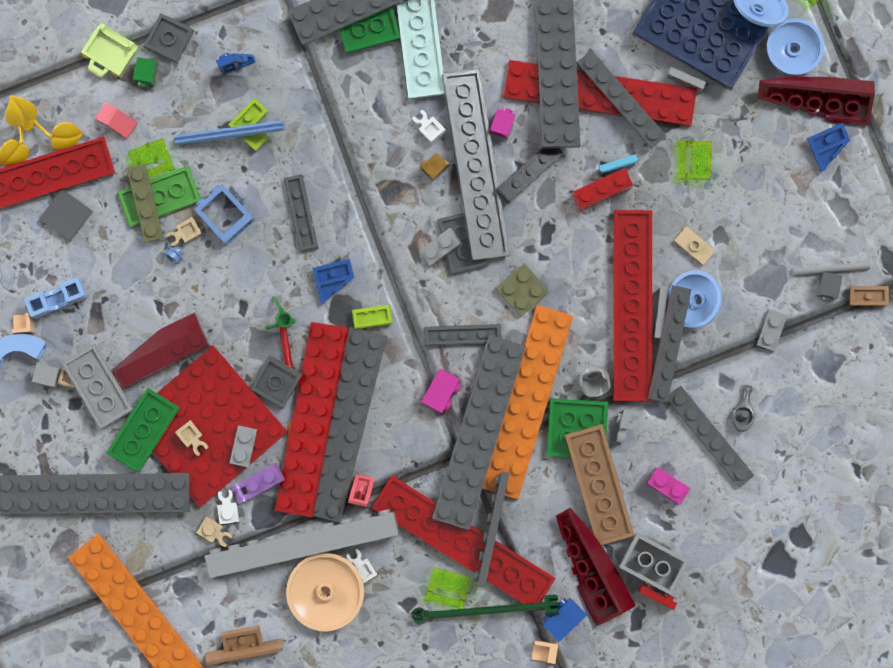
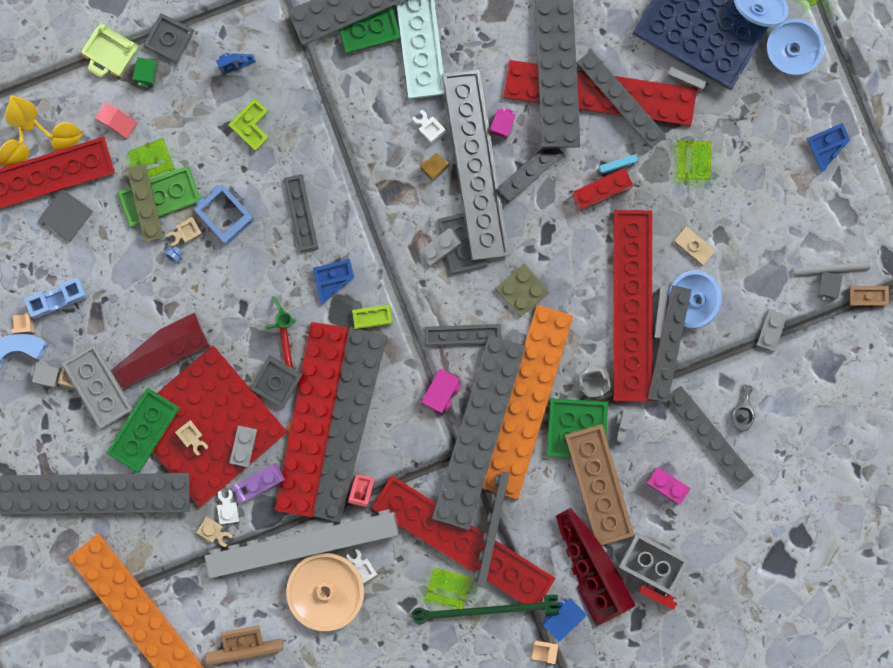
medium blue axle [174,120,285,145] -> none
dark red wedge [757,77,875,126] -> none

